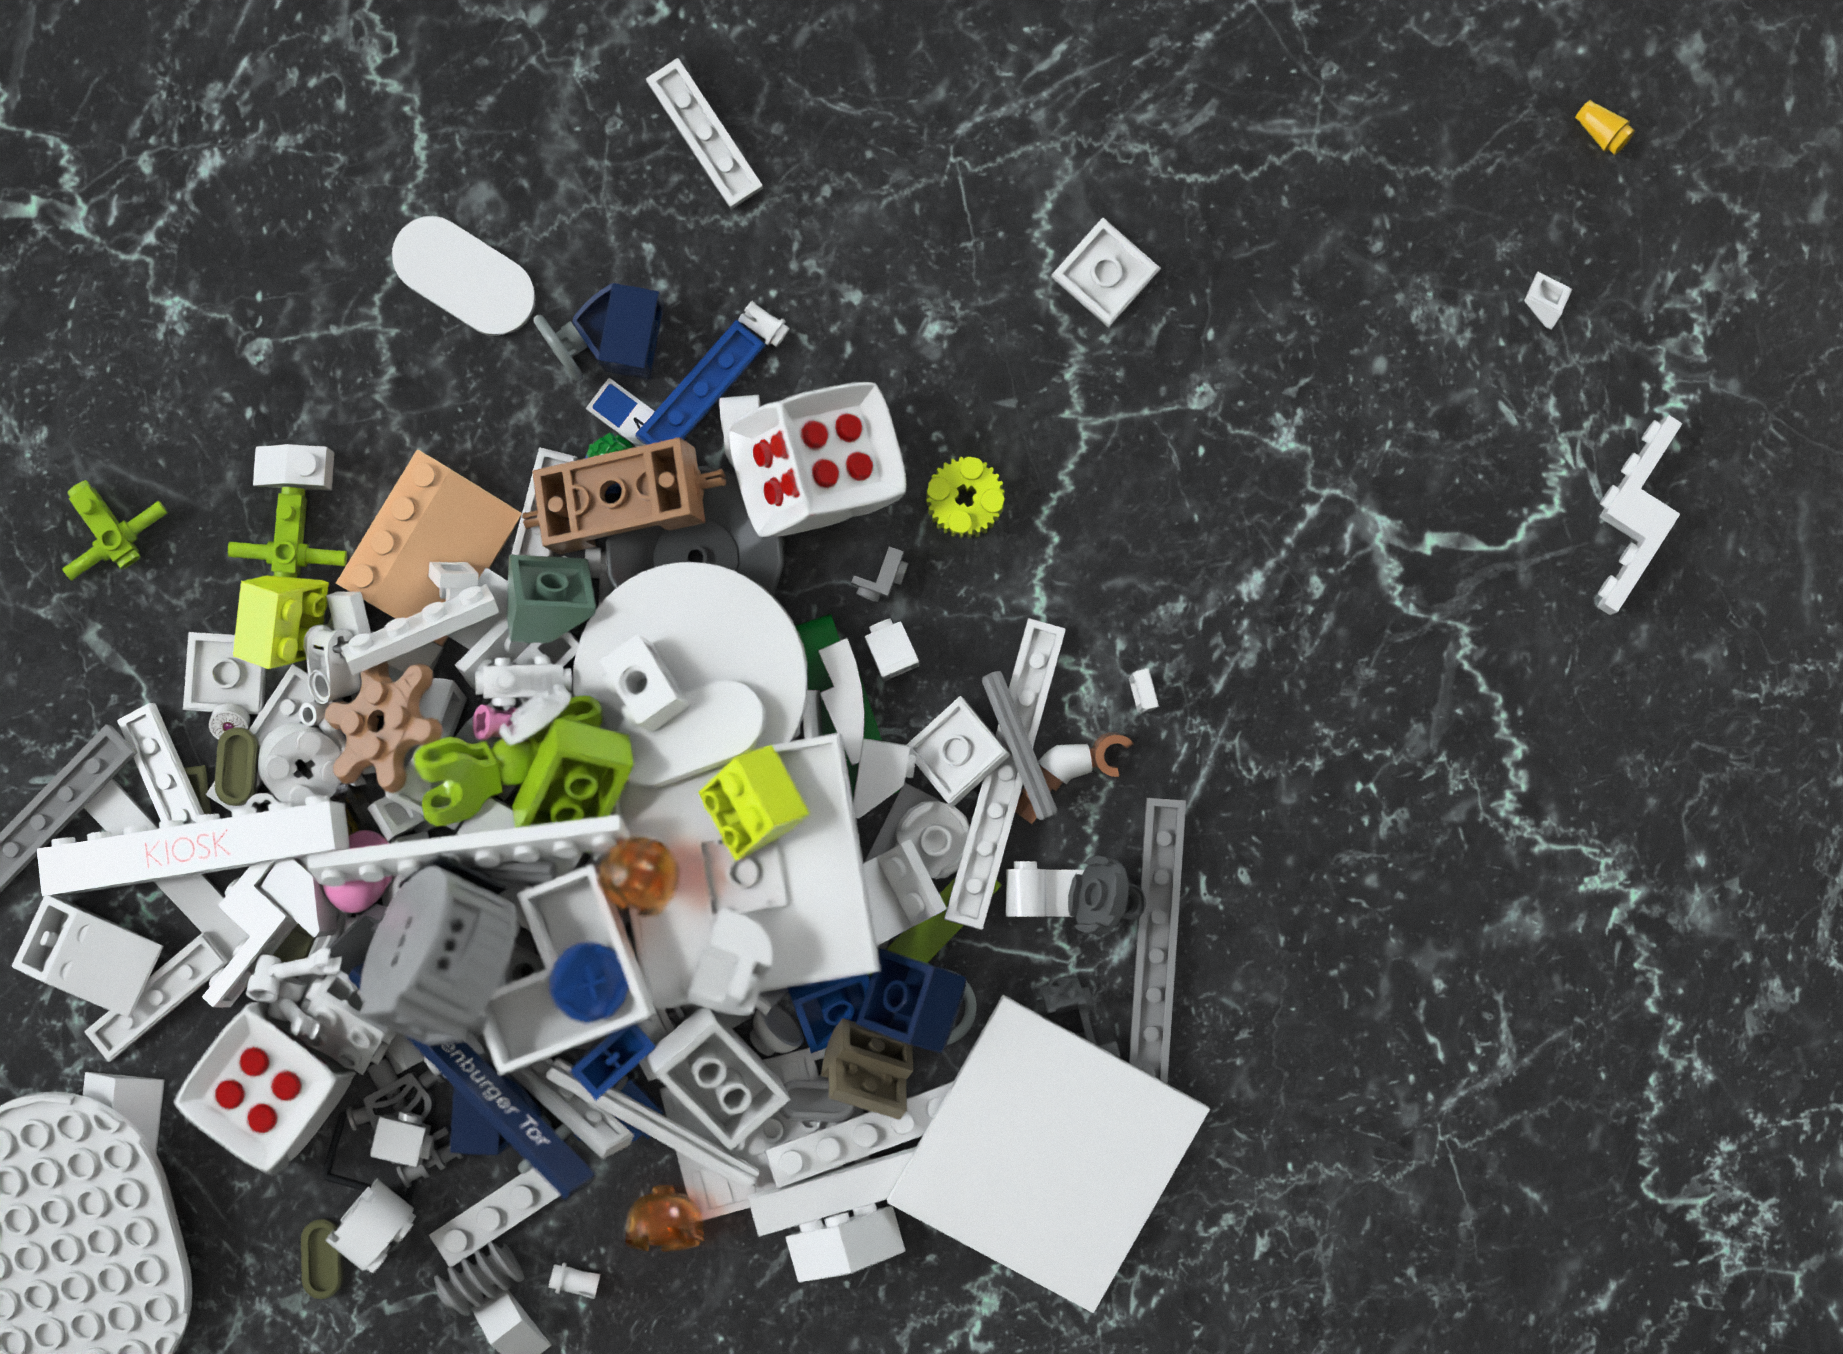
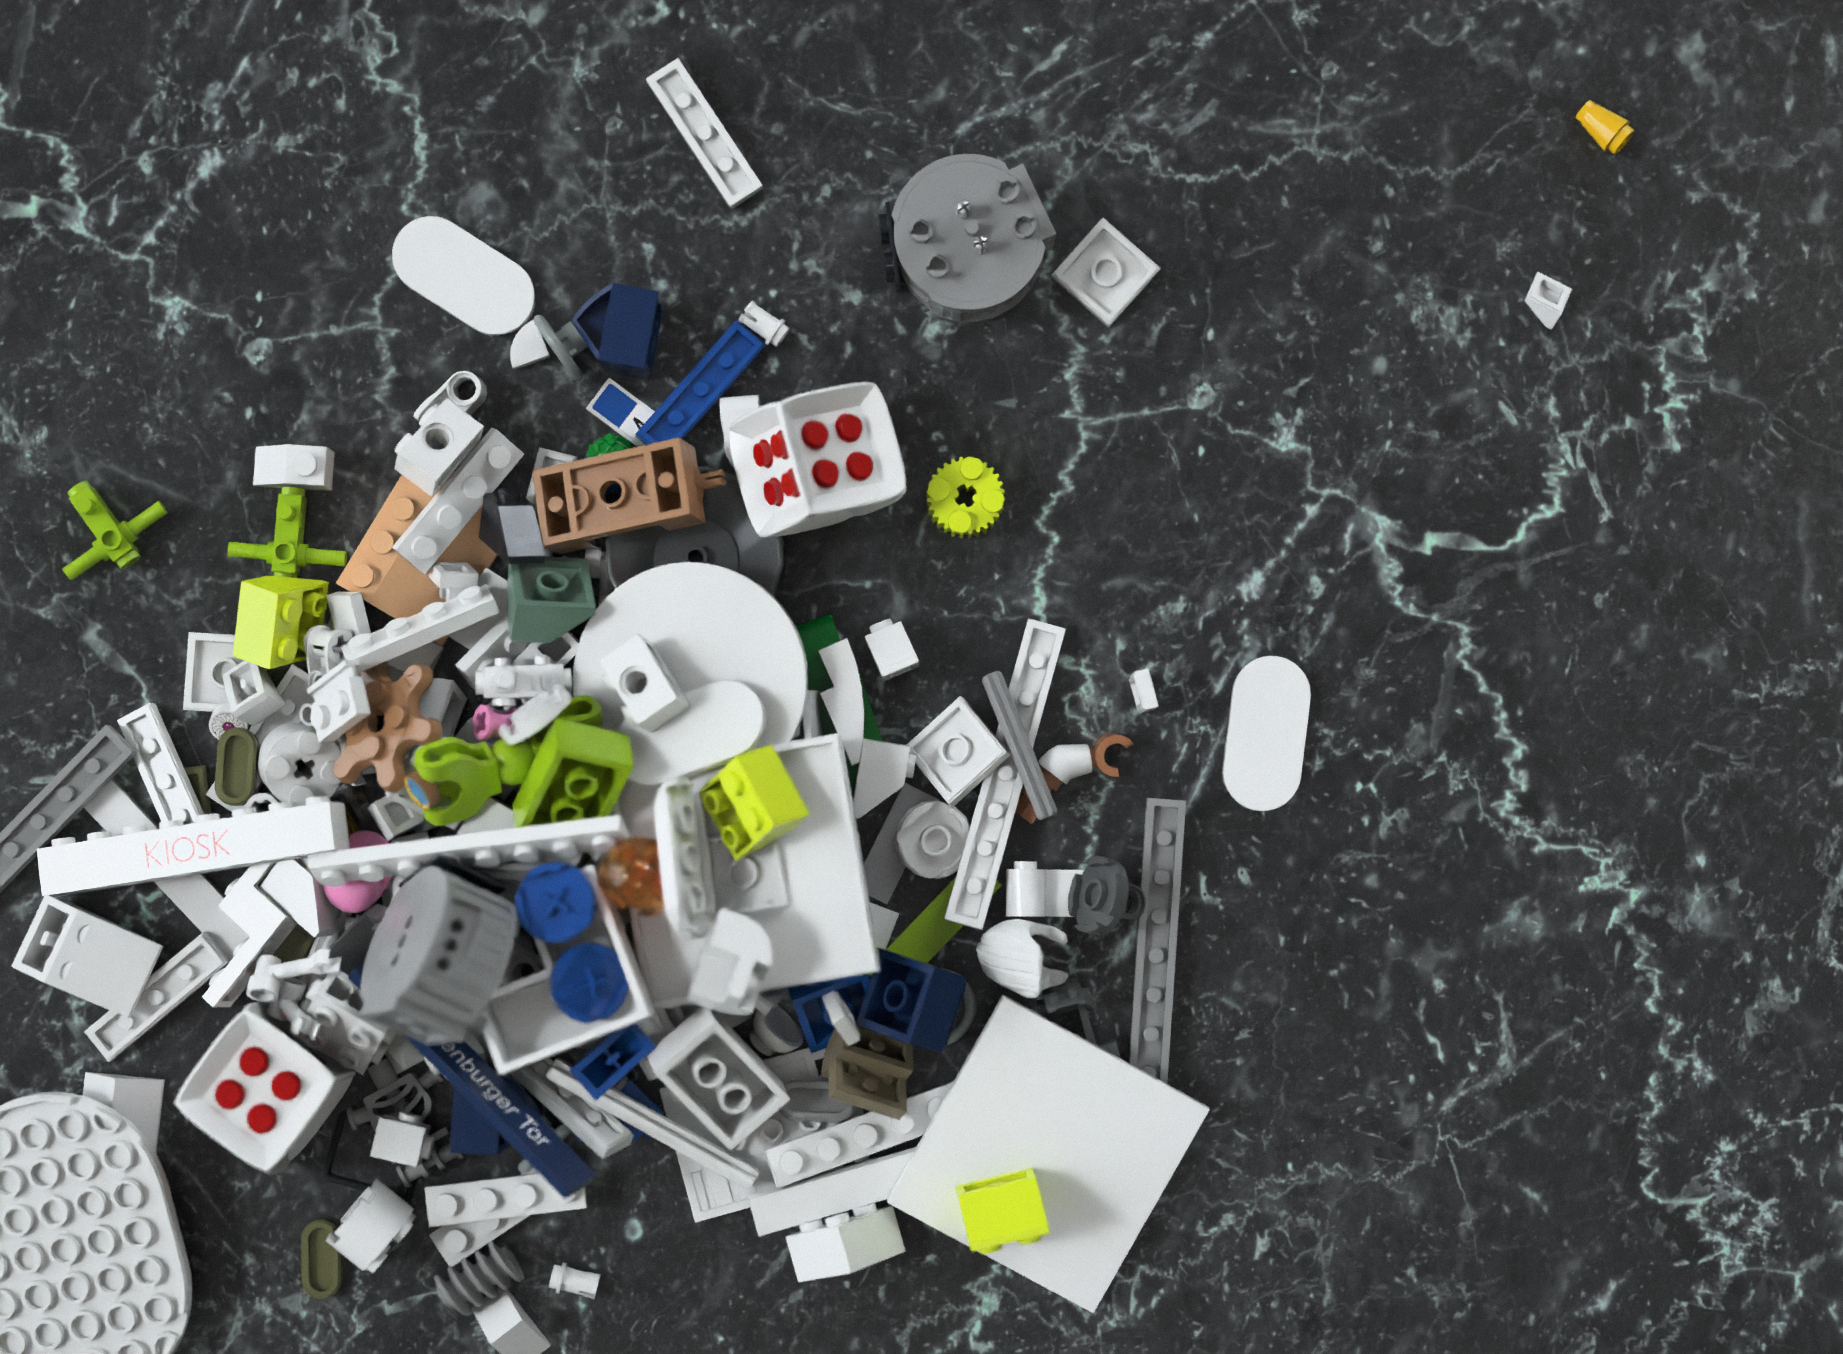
clear orange cylinder [625,1185,704,1252] -> none
light grey bracket [851,546,909,602] -> none
white bracket [863,839,947,946] -> none
white bracket [1597,415,1682,615] -> none
none -> white slope [222,660,286,726]
none -> white plate [307,659,371,743]
none -> white plate [392,428,524,574]
none -> white brick [394,398,484,497]
none -> medium nougat tile [403,769,441,810]
none -> white piece [413,371,487,444]
none -> white plate [425,1173,588,1227]
none -> black slope [479,488,545,564]
none -> white tile [510,320,550,370]
none -> blue tile [515,862,597,943]
none -> white tile [655,777,715,940]
none -> white tile [822,990,861,1046]
none -> light grey piece [879,154,1056,322]
none -> neon yellow slope [955,1168,1050,1254]
none -> white hair [976,919,1068,998]
none -> white tile [1222,656,1311,811]

